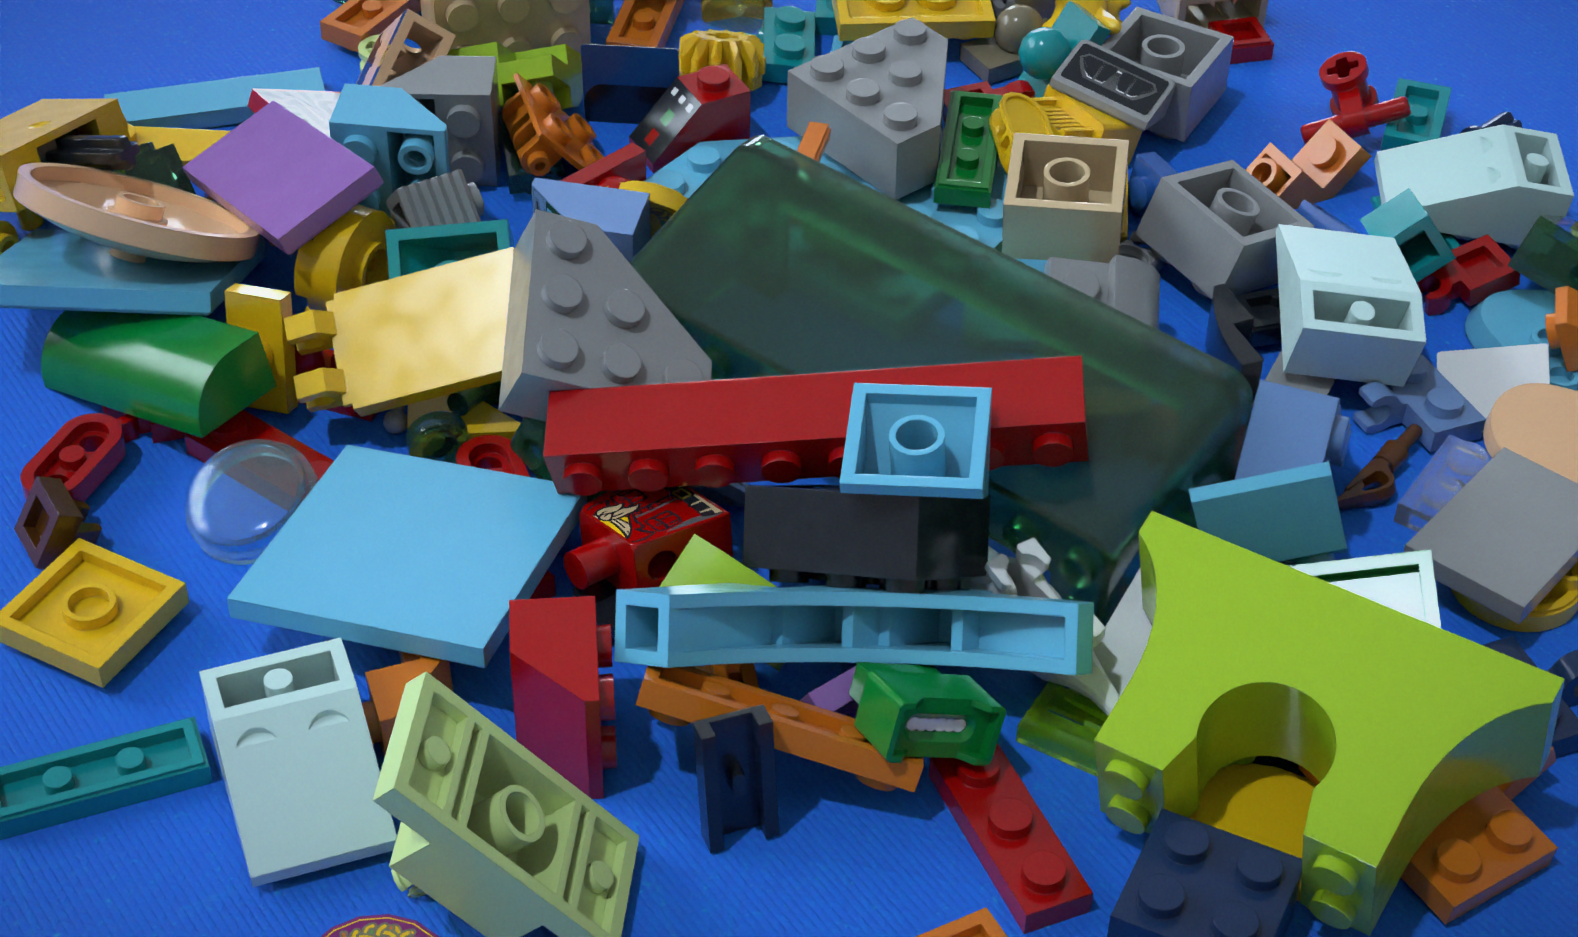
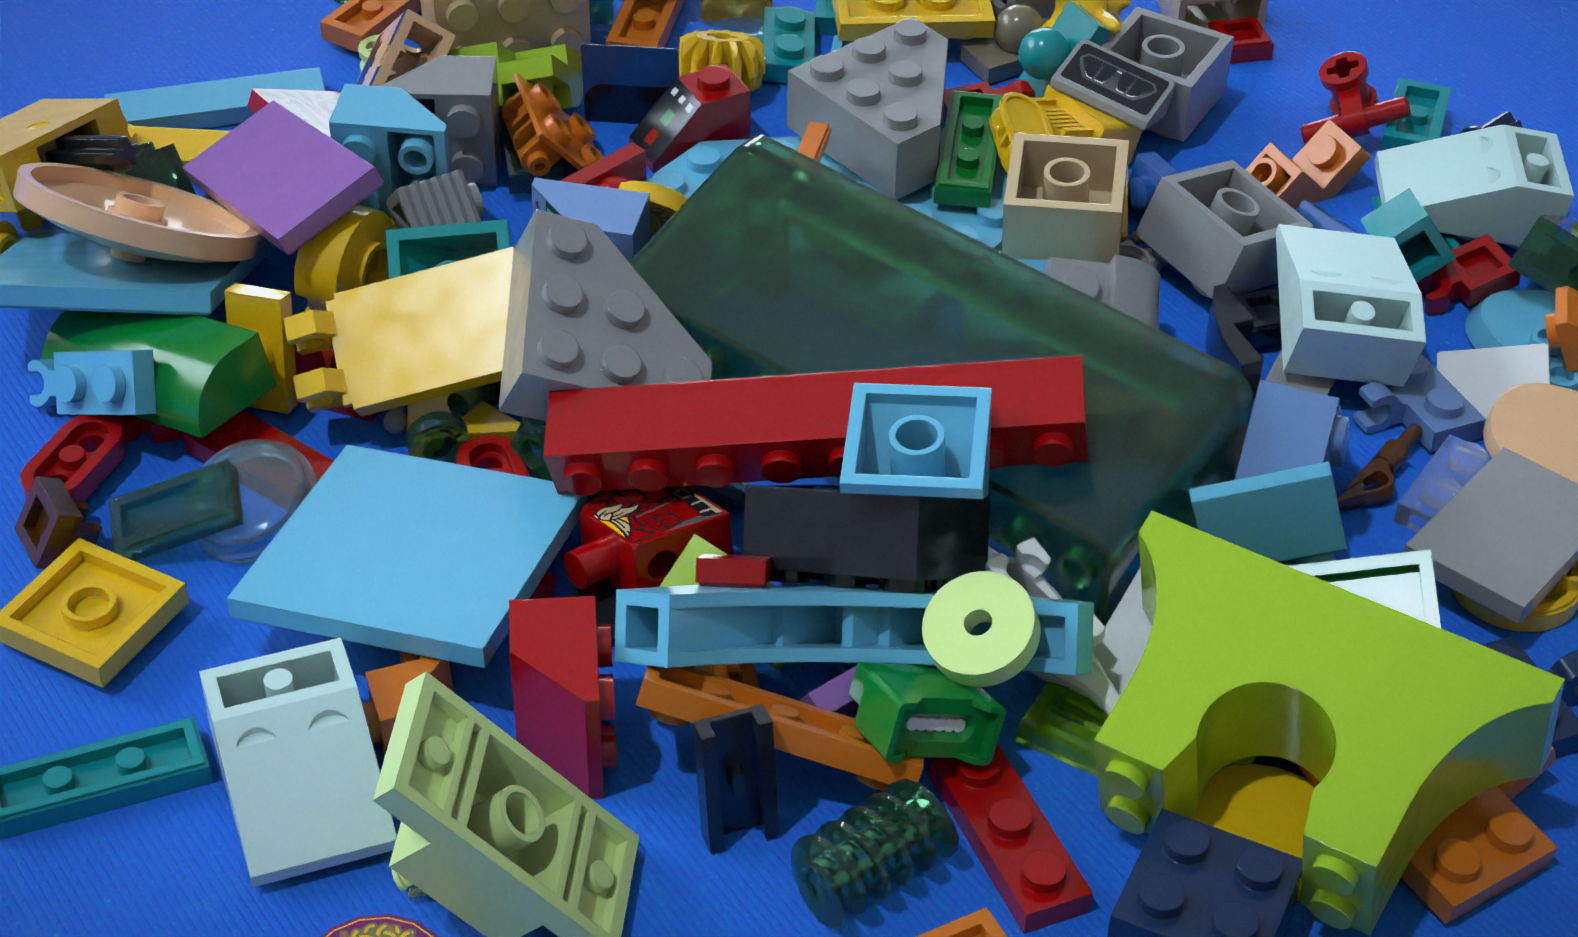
none -> medium azure plate [28,350,157,415]
none -> tile [109,459,244,561]
none -> red tile [695,554,772,588]
none -> piece [791,778,959,928]
none -> yellowish green piece [922,571,1041,687]

